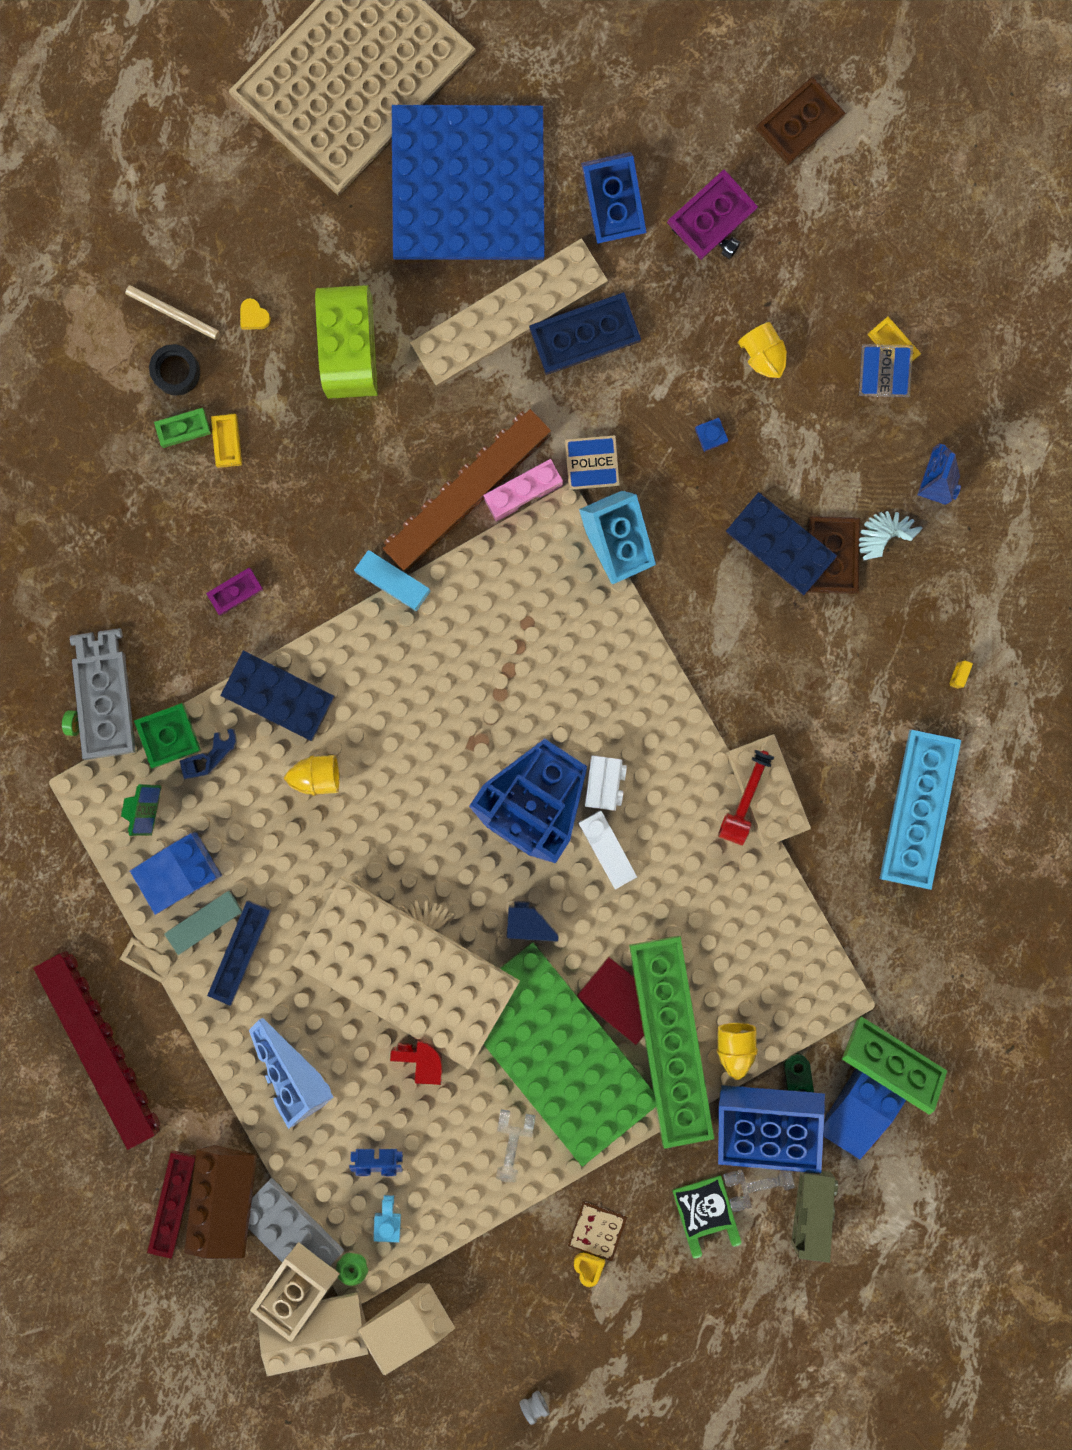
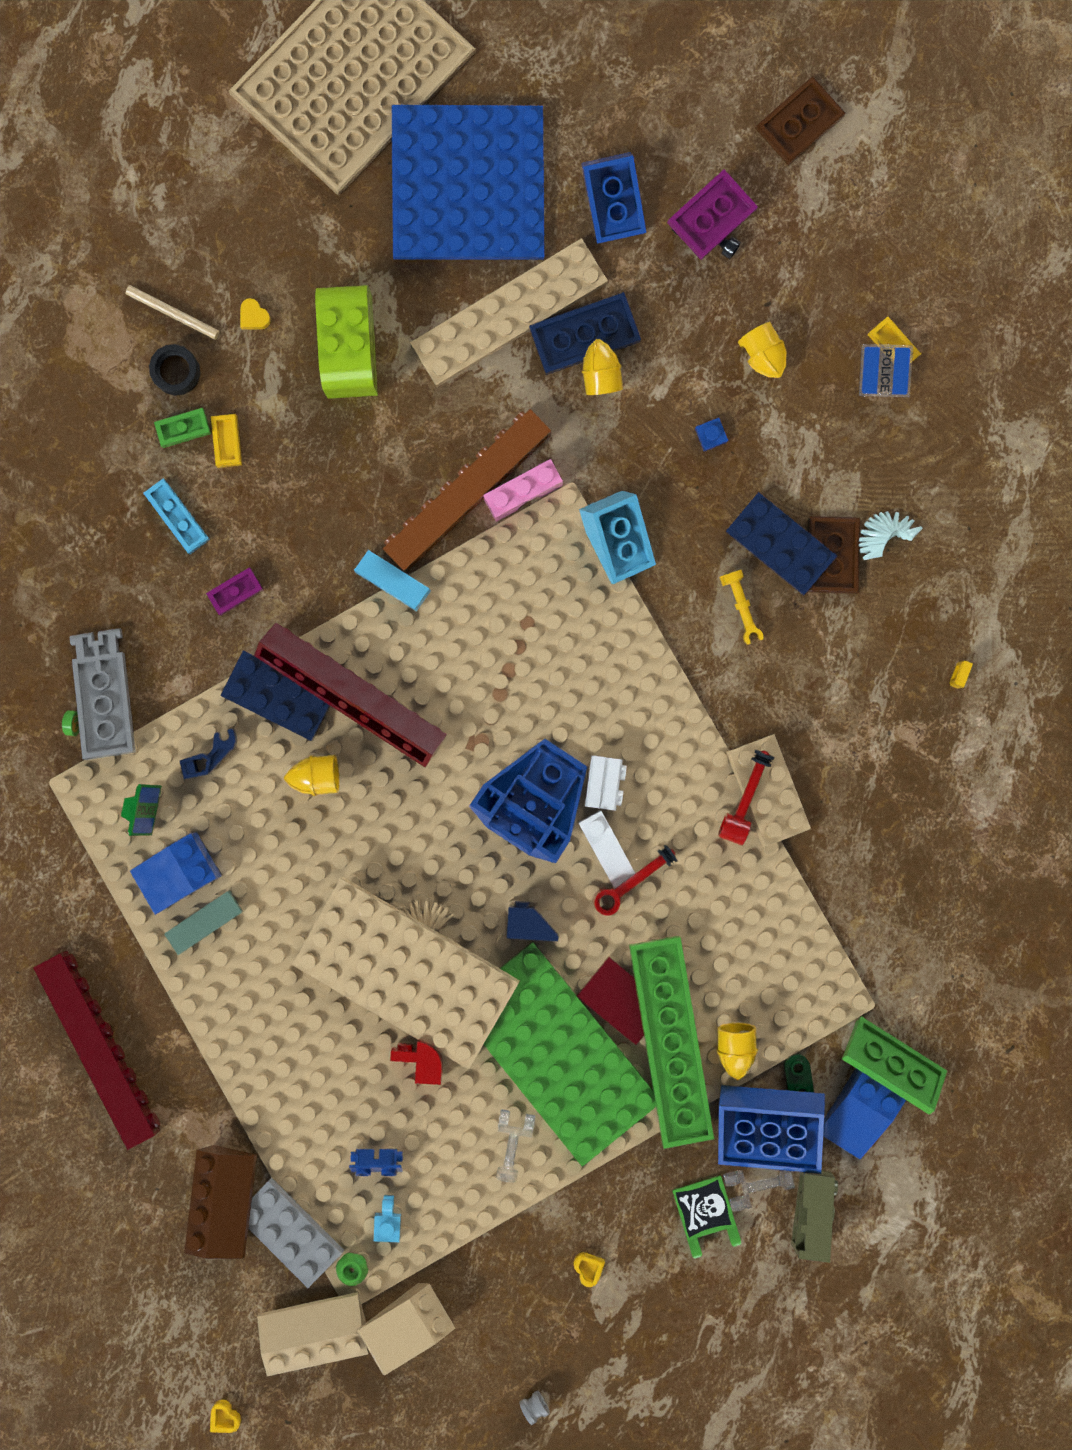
tan tile [120,936,174,982] -> none
green plate [134,703,201,769] -> none
dark red plate [147,1150,196,1259] -> none
dark blue plate [207,900,272,1006] -> none
light blue wedge [249,1018,334,1129] -> none
tan slope [250,1242,340,1342] -> none
piece [565,435,620,490] -> none
tan sticker [568,1201,627,1261] -> none
medium azure plate [879,730,961,890] -> none
blue wedge [917,443,961,505] -> none
none -> medium azure tile [143,478,210,554]
none -> yellow tile [210,1400,241,1433]
none -> dark red brick [254,623,447,768]
none -> yellow helmet [581,339,623,395]
none -> red piece [593,844,678,916]
none -> yellow piece [719,570,763,645]

